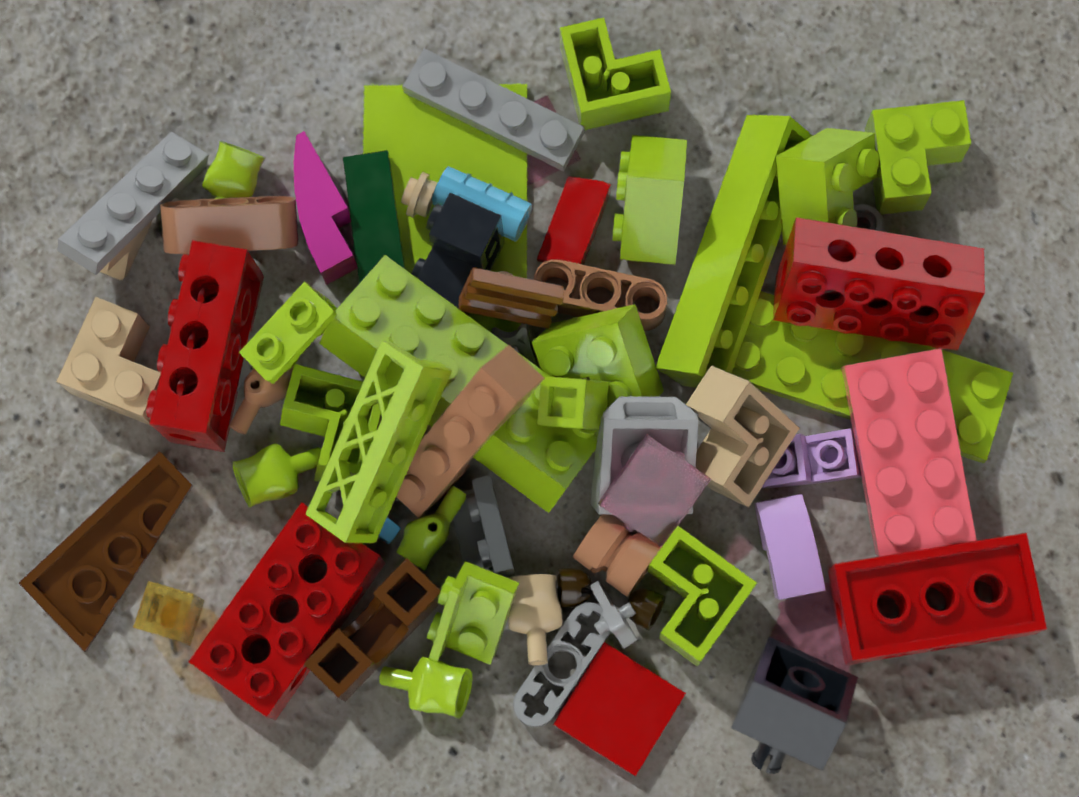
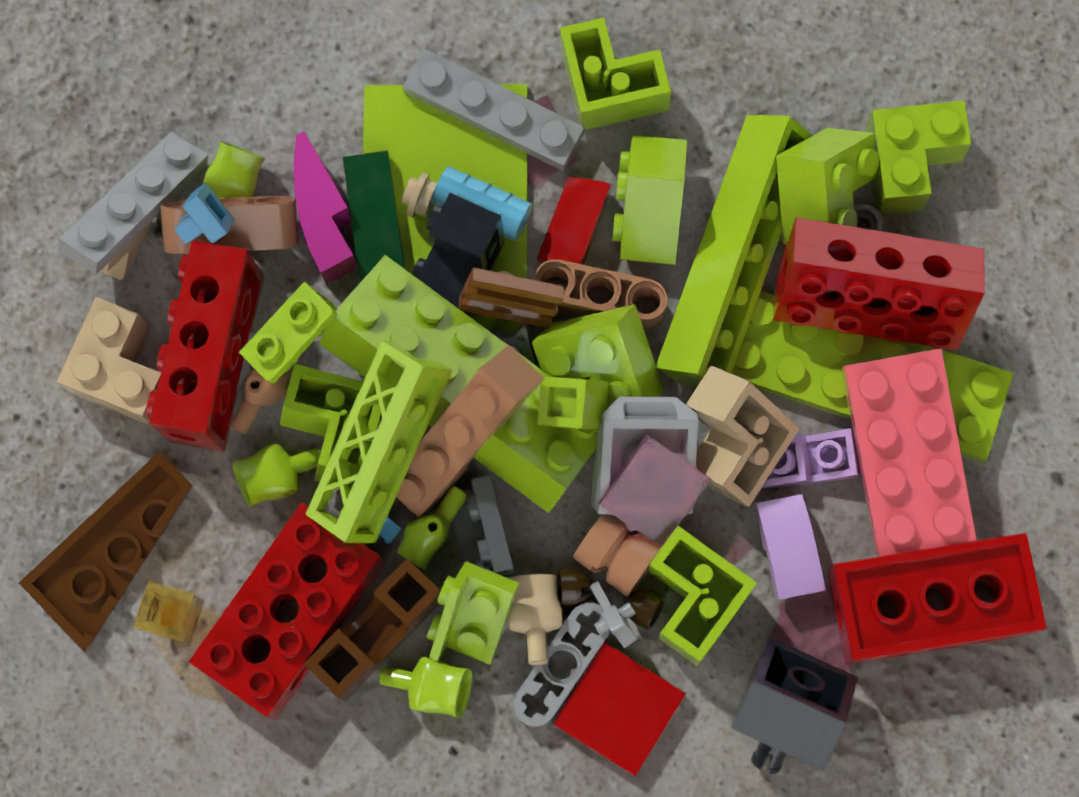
none -> dark azure tile [174,183,235,244]

